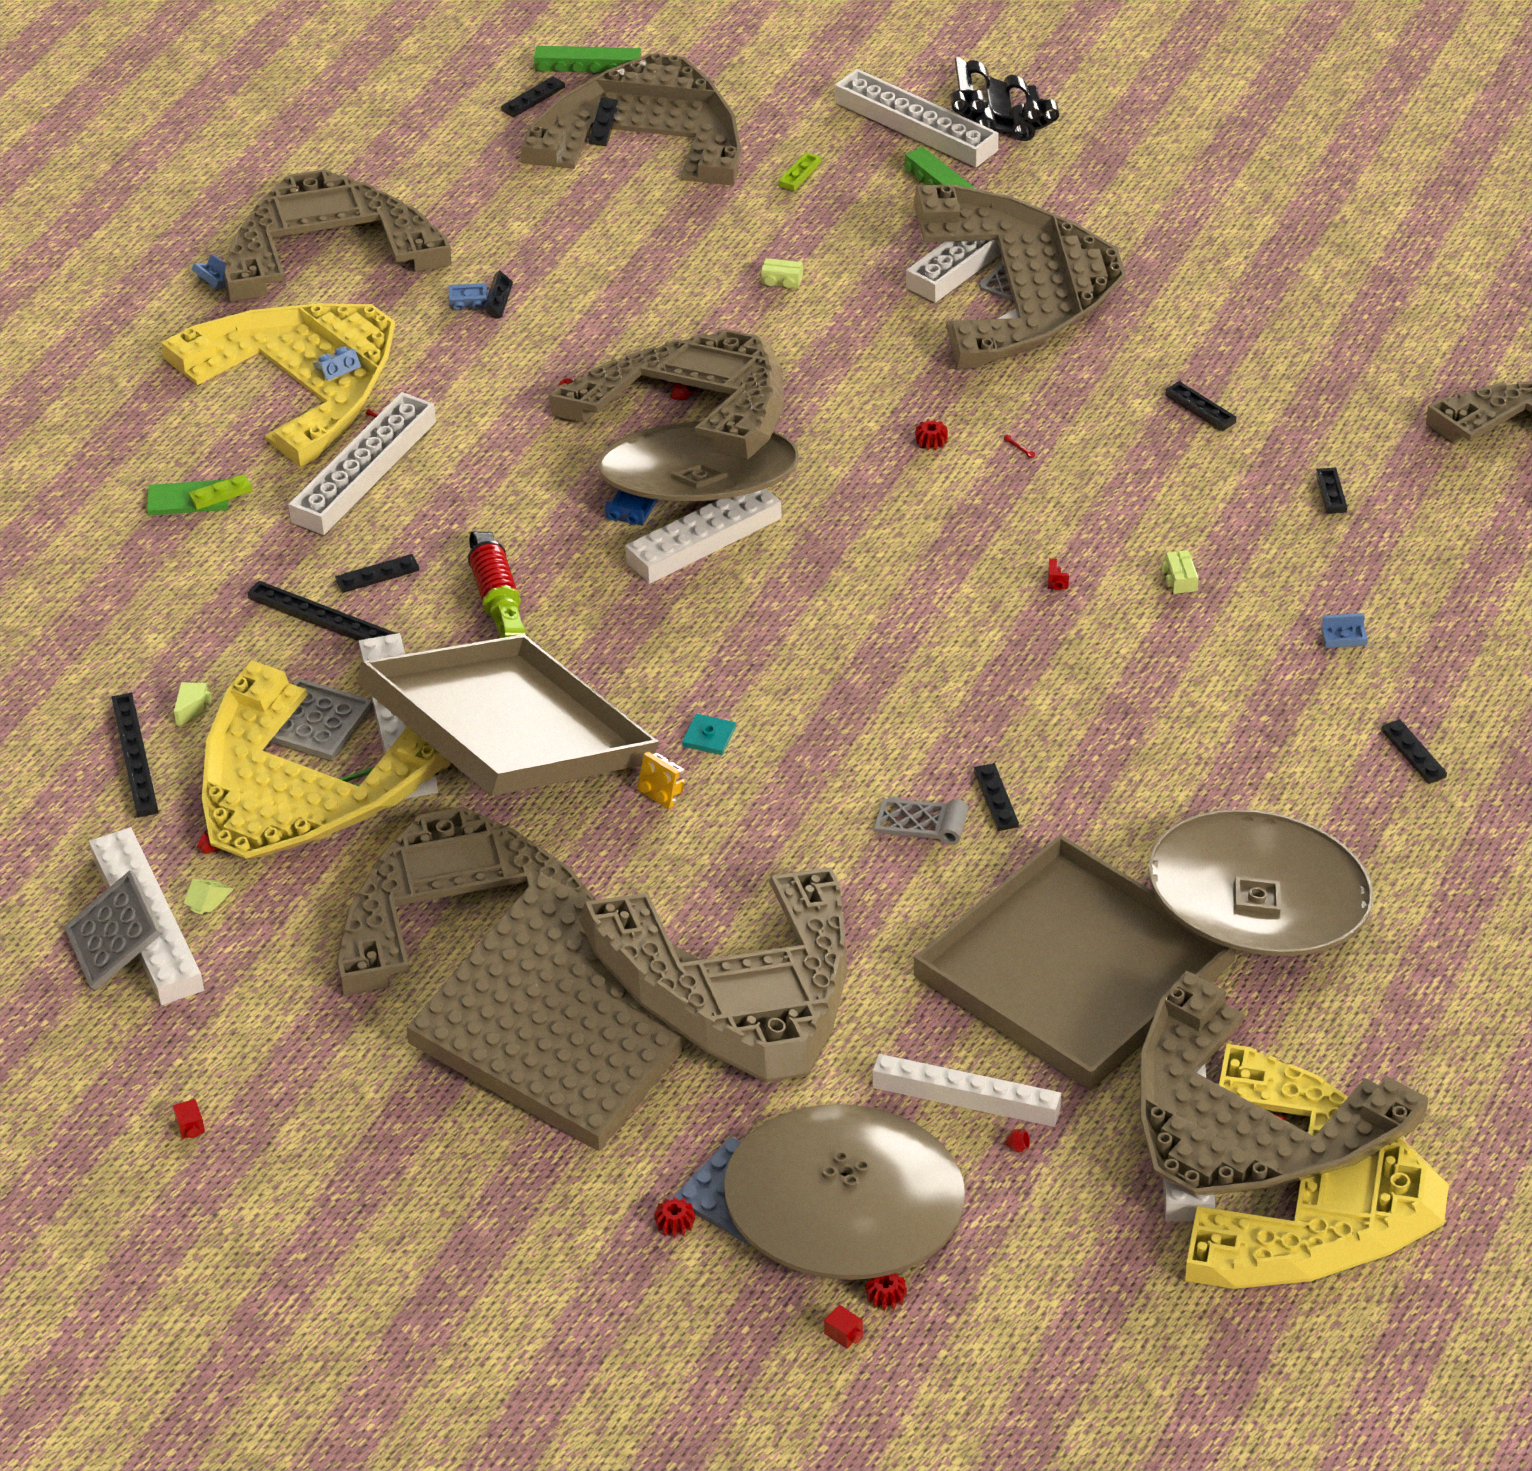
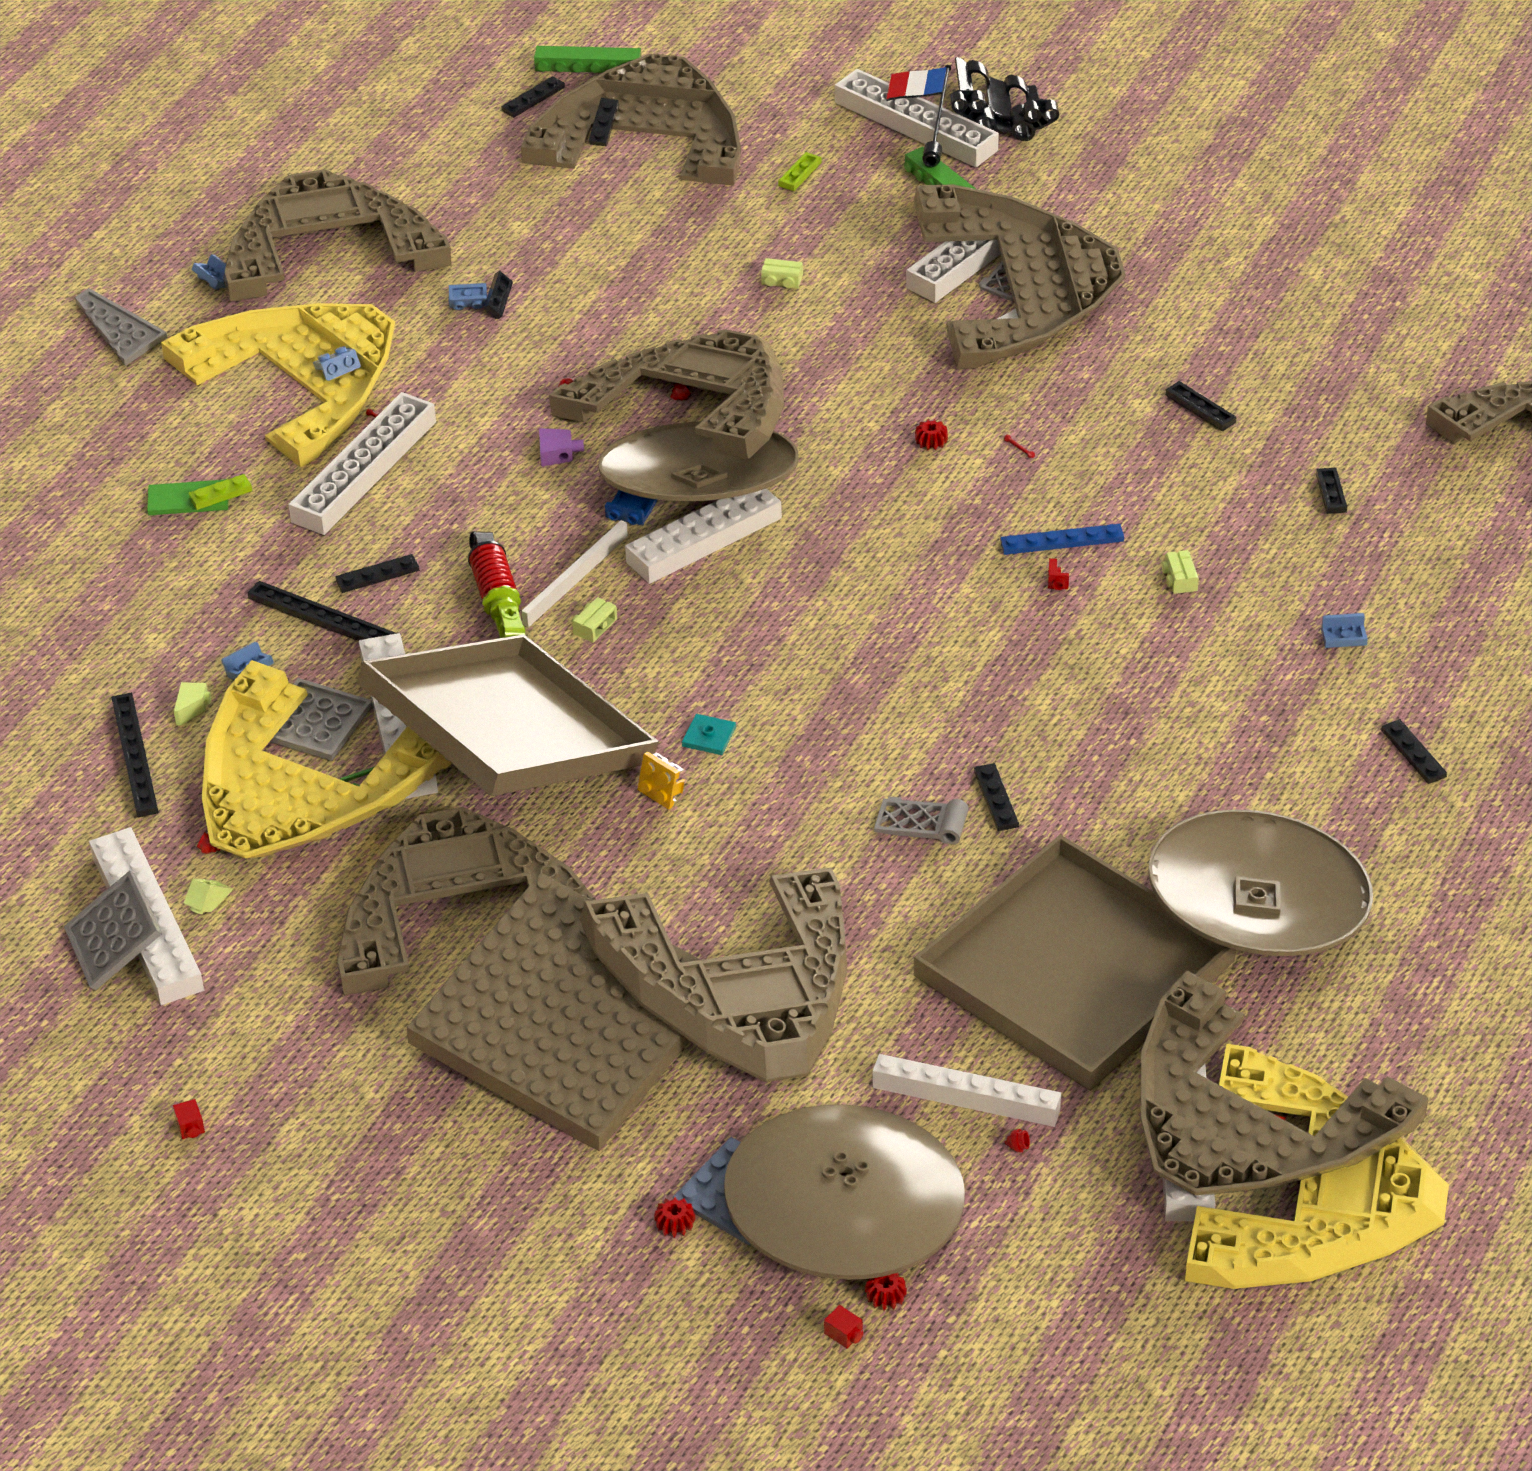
none -> light grey wing [75,288,167,366]
none -> medium blue bracket [221,642,274,680]
none -> white tile [522,520,628,627]
none -> medium lavender torso [539,428,584,466]
none -> yellowish green brick [572,597,617,643]
none -> flag [886,65,951,167]
none -> blue plate [1000,524,1124,555]

